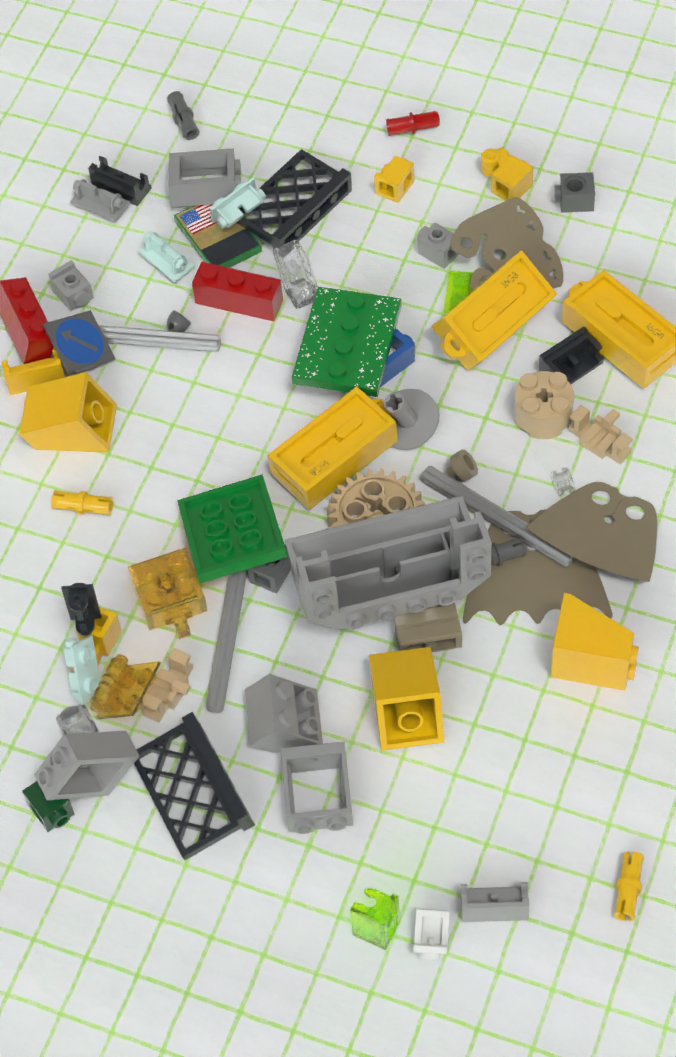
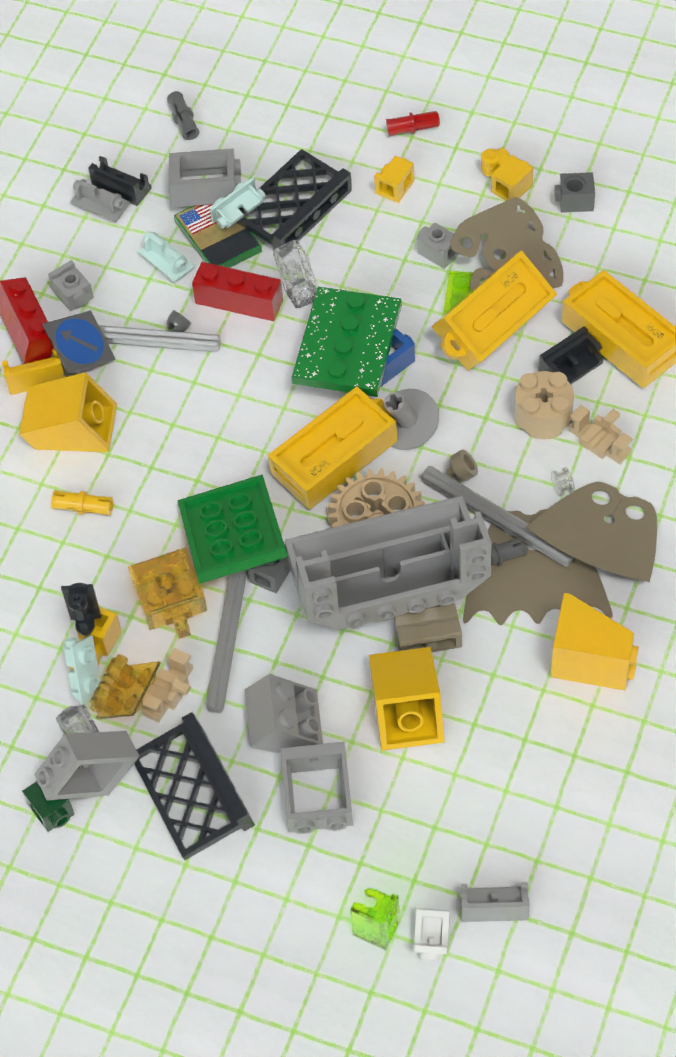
yellow pin [614,851,644,921] -> none

